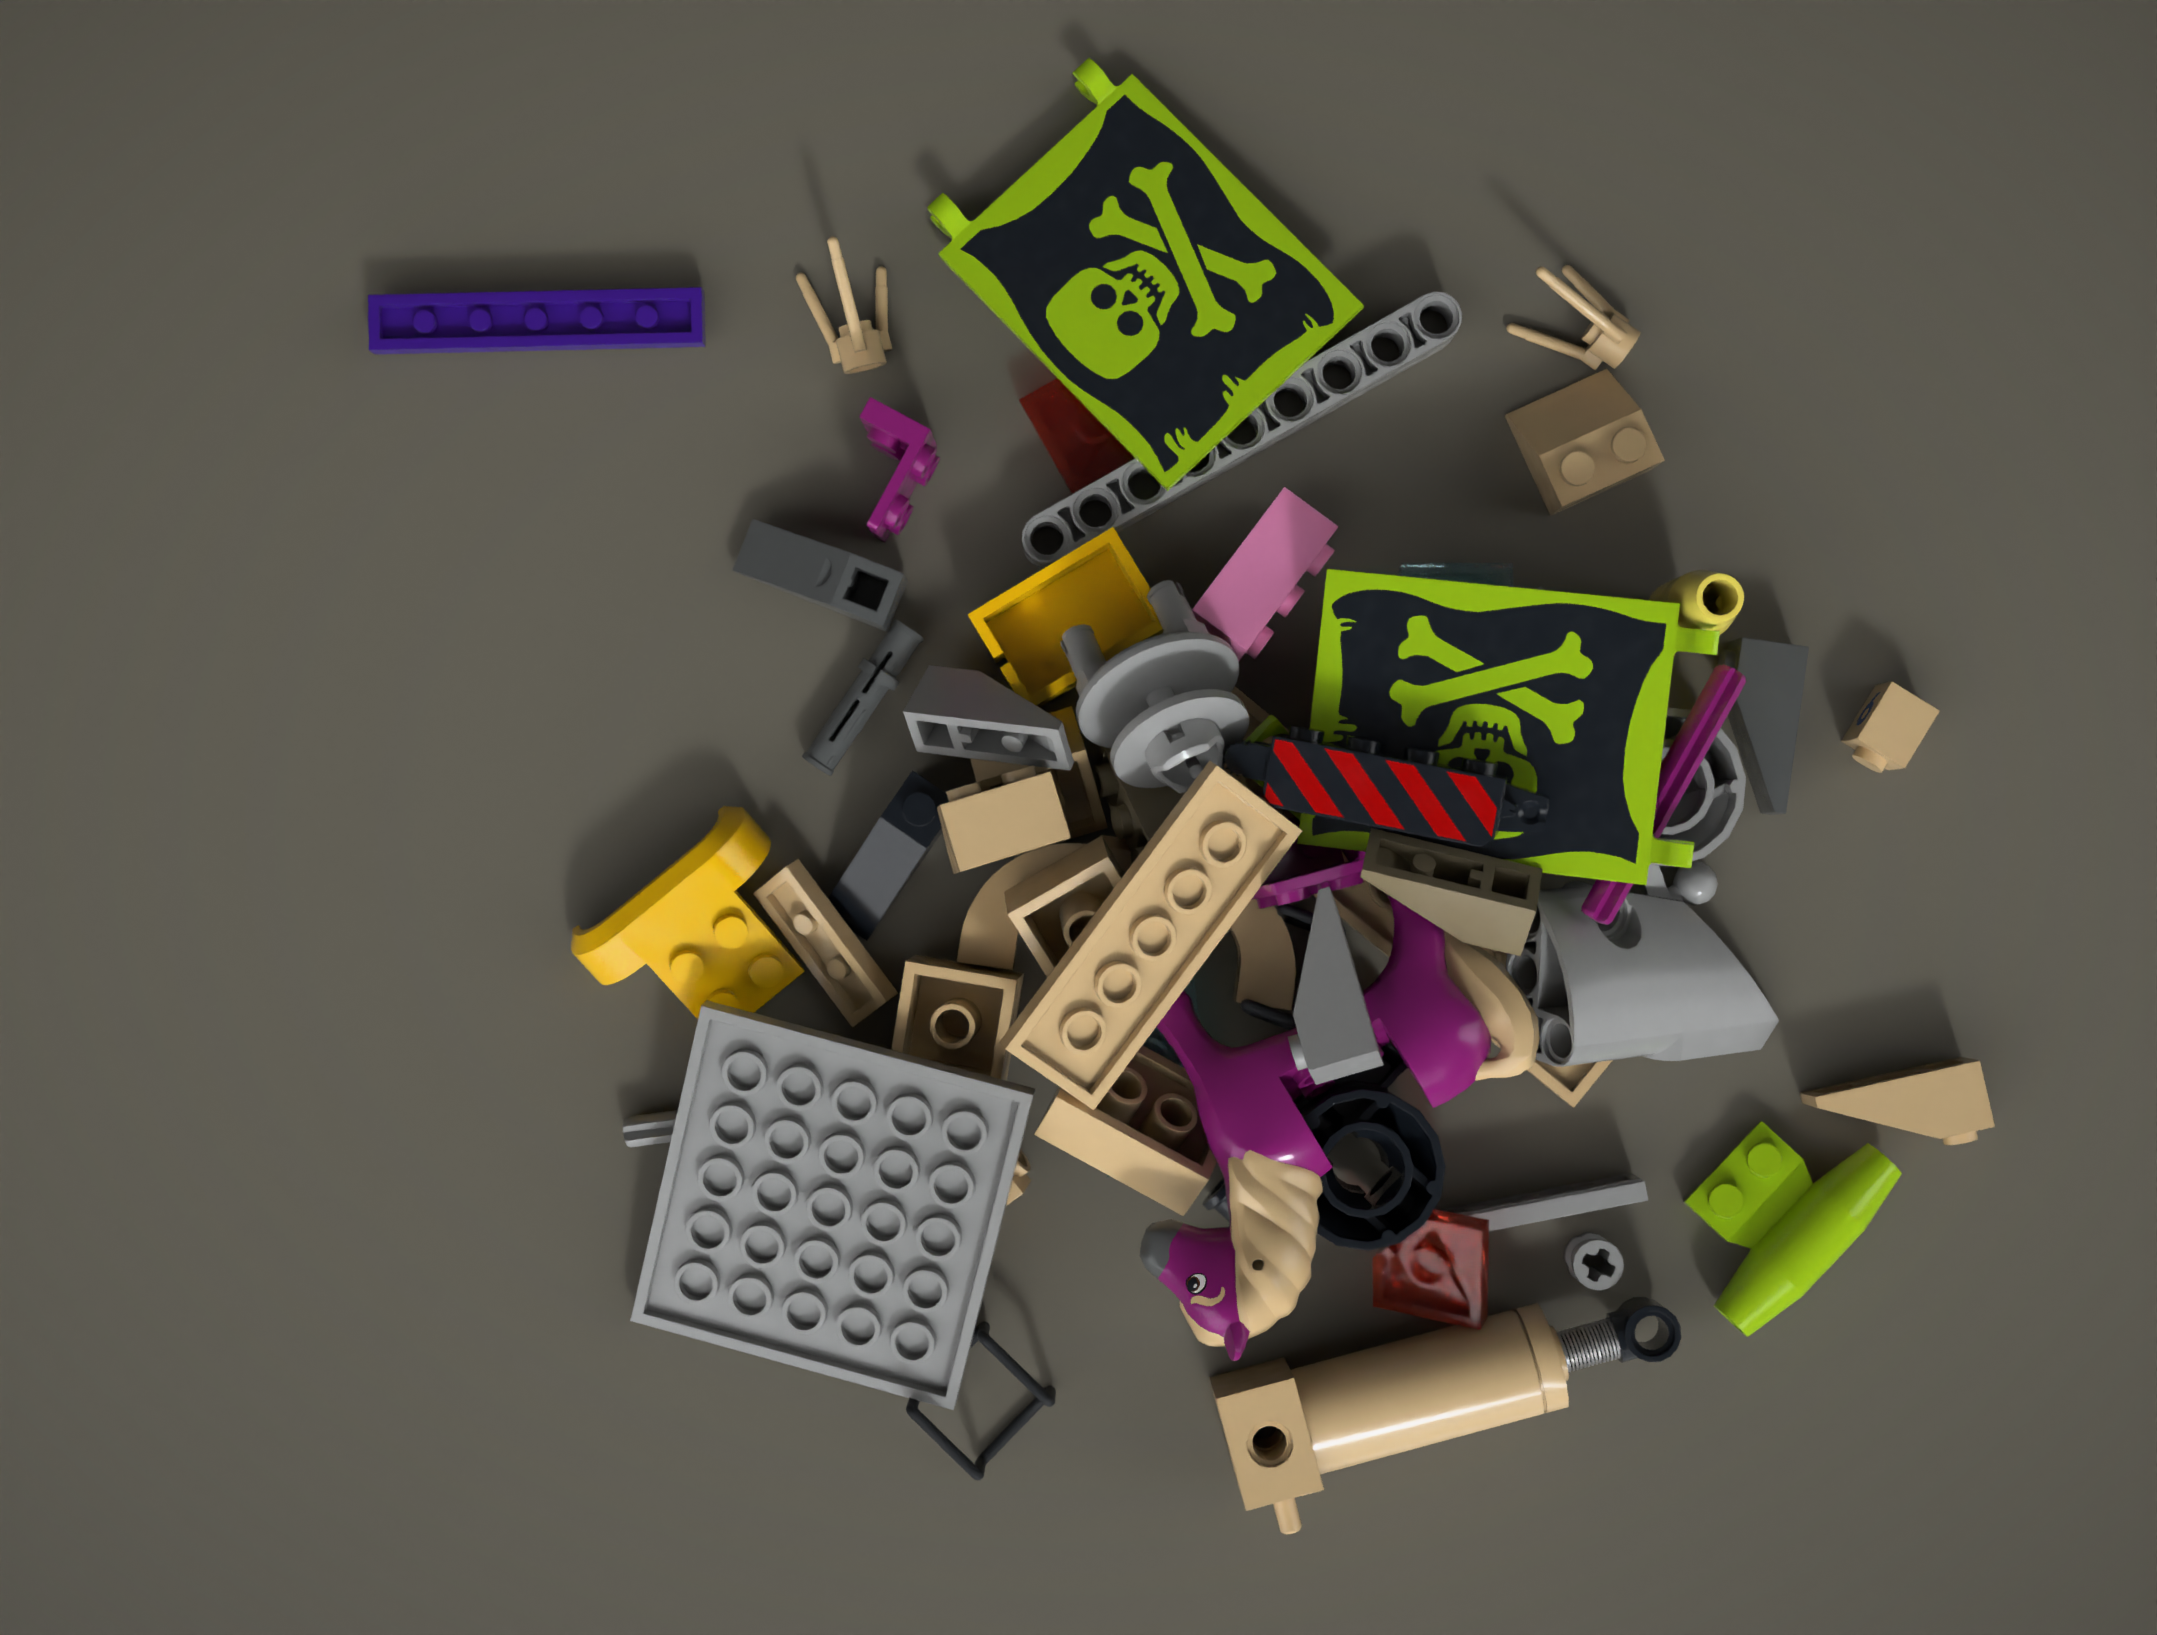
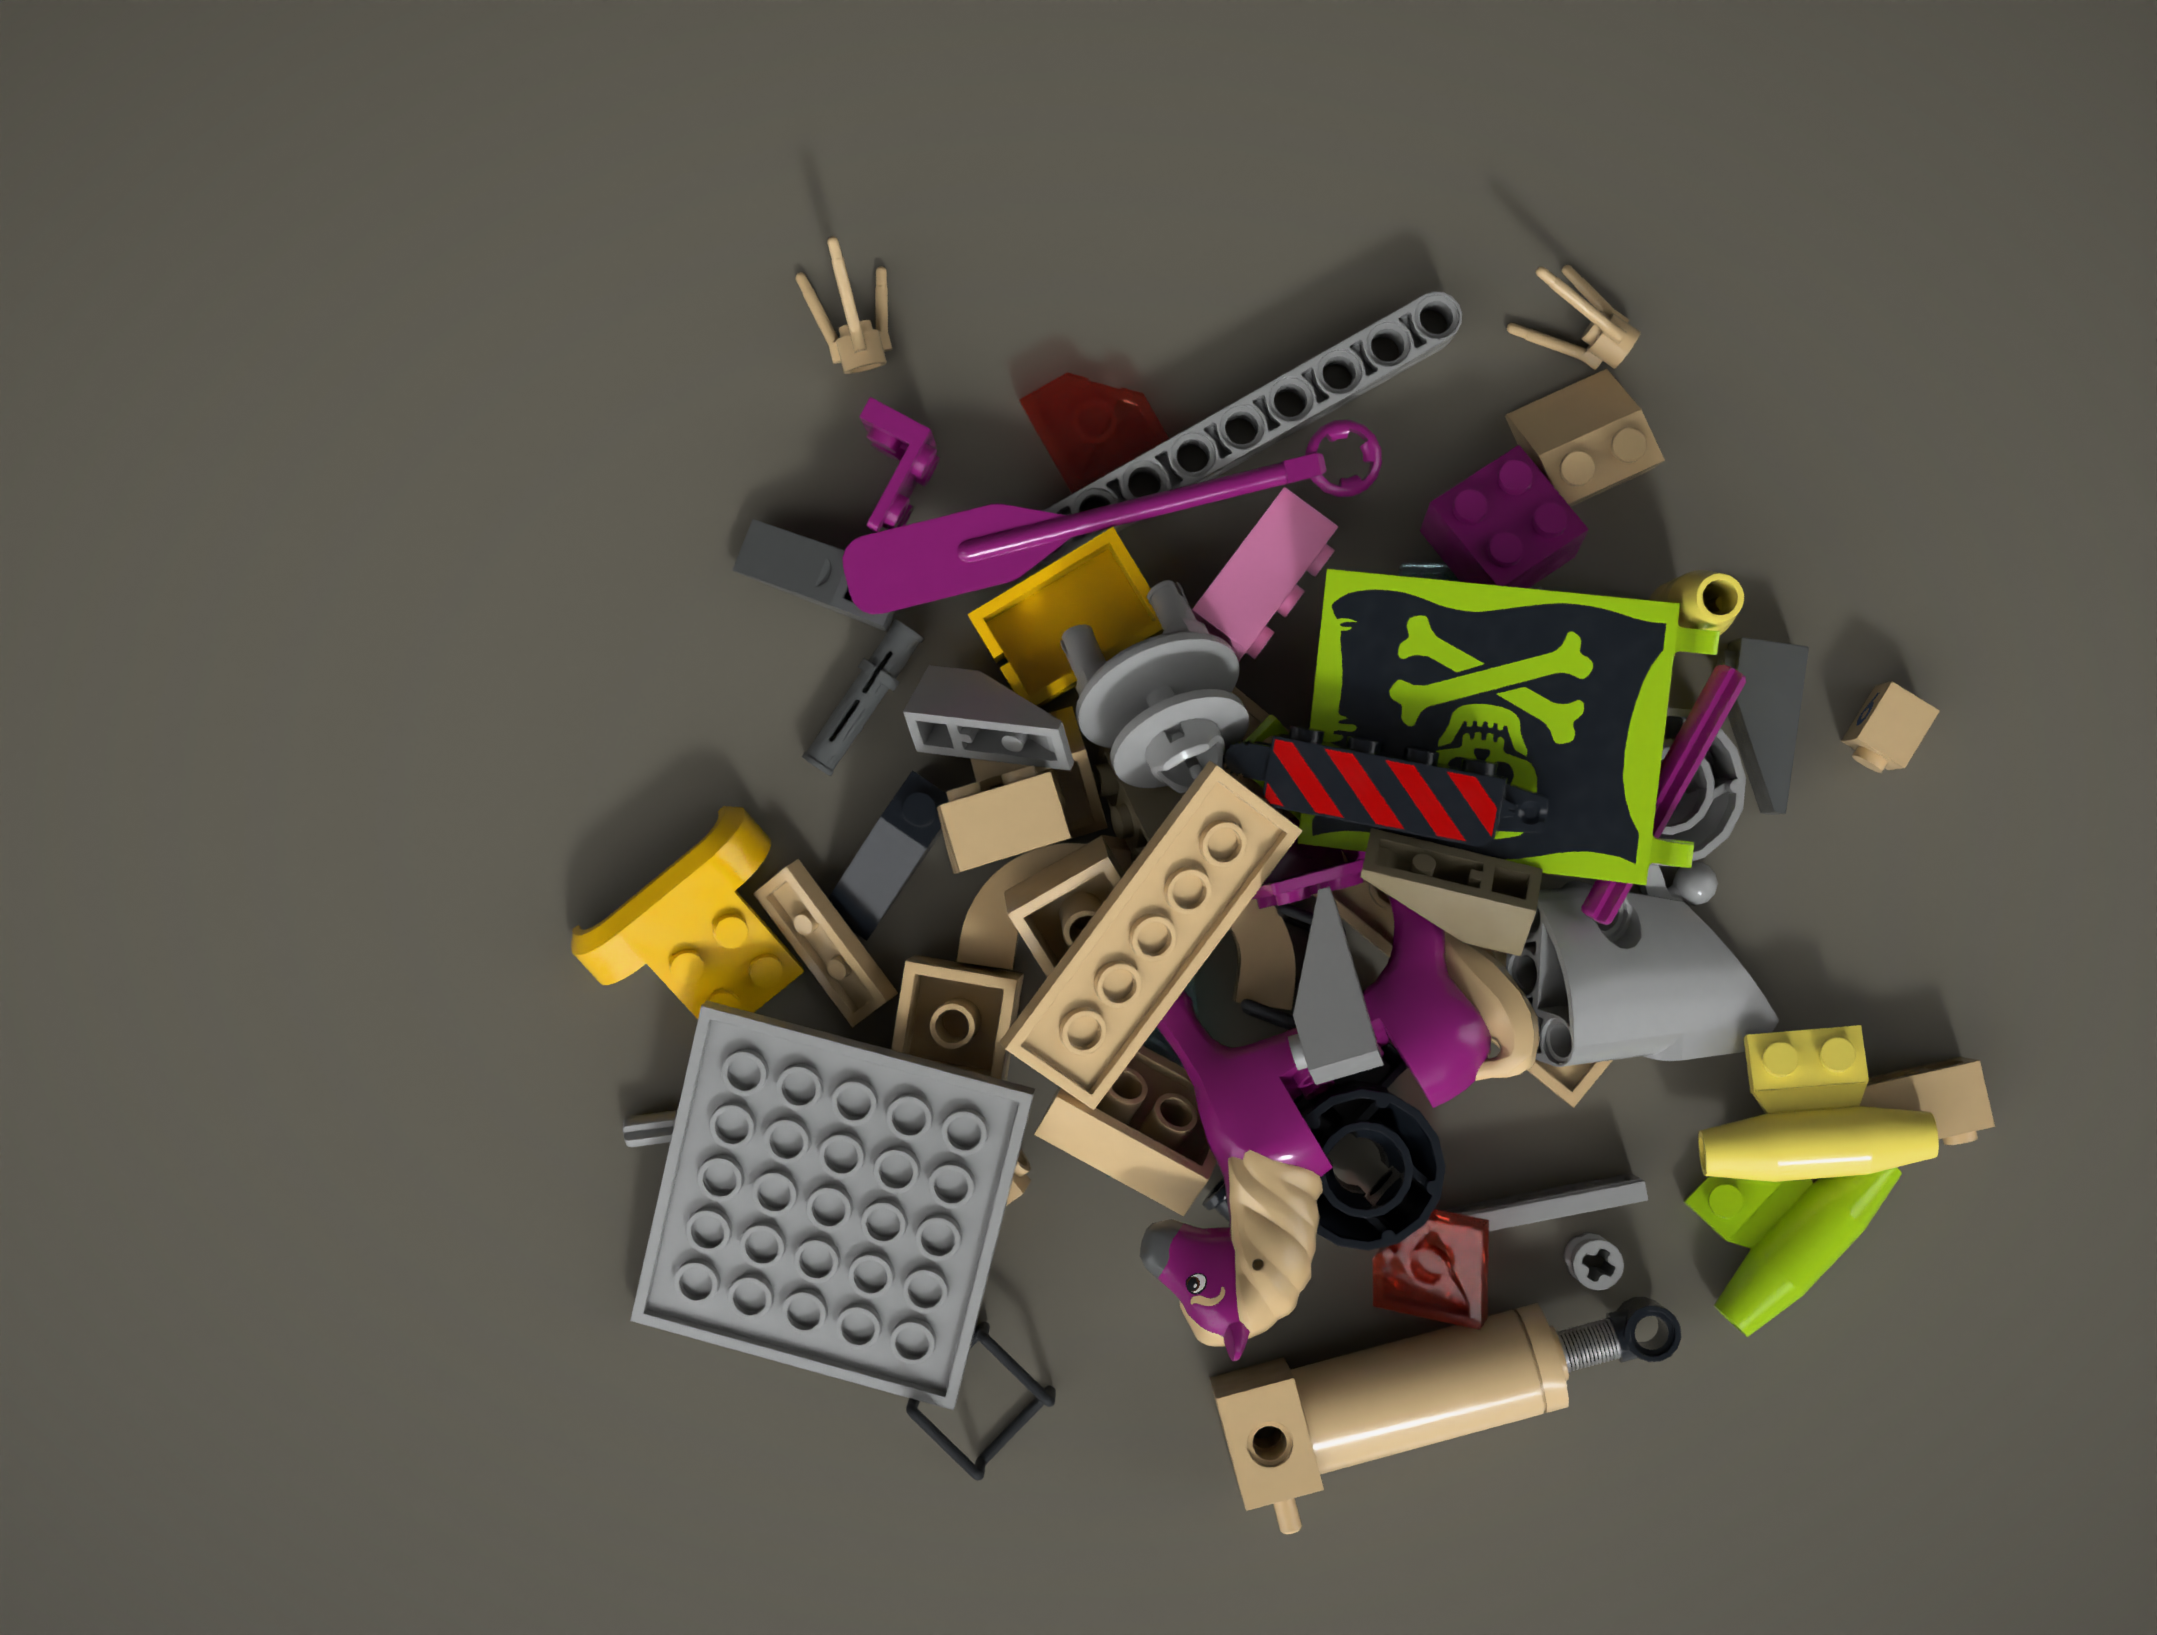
dark purple plate [368,287,706,354] -> none
flag [927,58,1364,491] -> none
none -> magenta piece [842,419,1382,615]
none -> magenta brick [1420,445,1589,588]
none -> light yellow plate [1698,1025,1939,1182]

